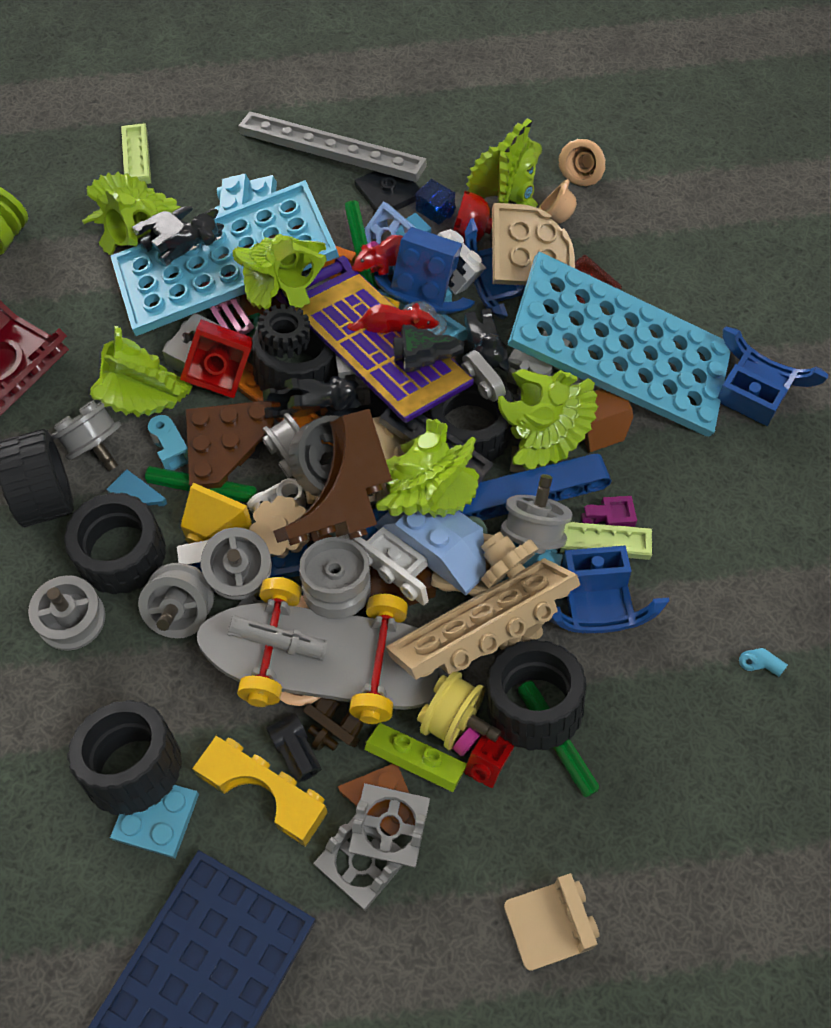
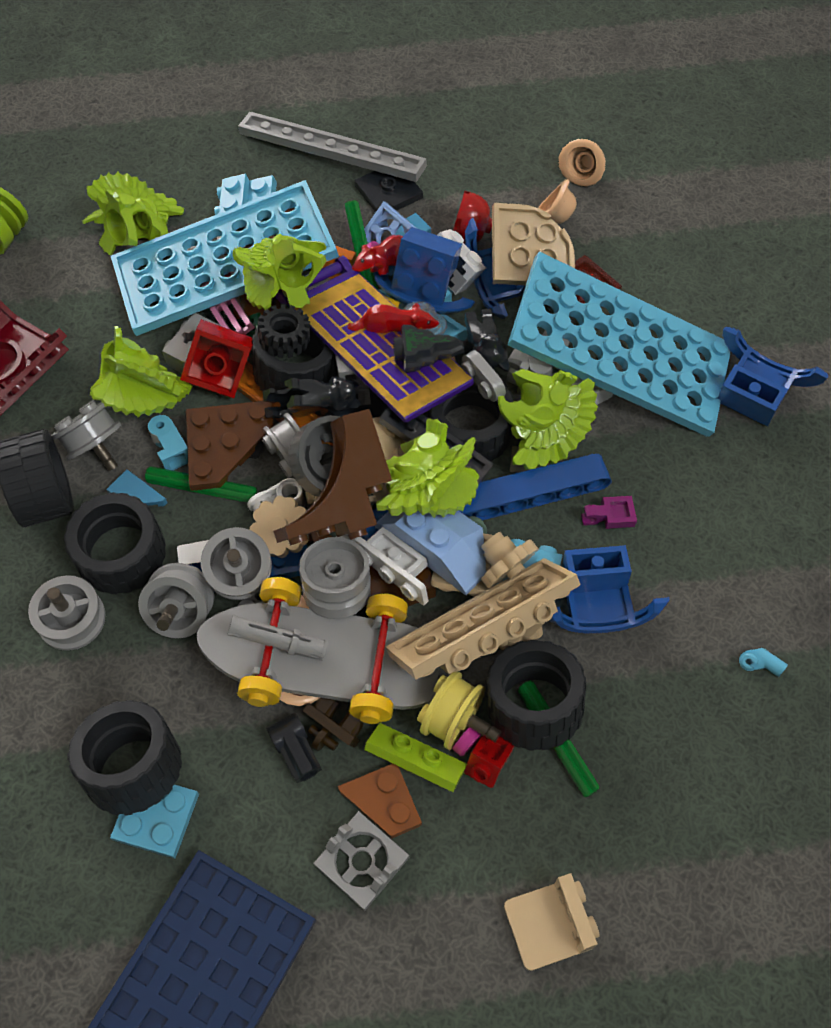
yellowish green plate [121,123,151,184] -> none
black animal [132,206,224,266] -> none
yellow slope [181,483,252,544] -> none
yellow arch [192,736,328,847] -> none
light grey piece [348,783,430,868] -> none
clear blue brick [415,179,456,225] -> none
lime piece [466,118,542,207] -> none
light grey wheel [501,474,573,554] -> none
yellowish green plate [560,522,652,560] -> none
dark orange slope [584,388,634,453] -> none

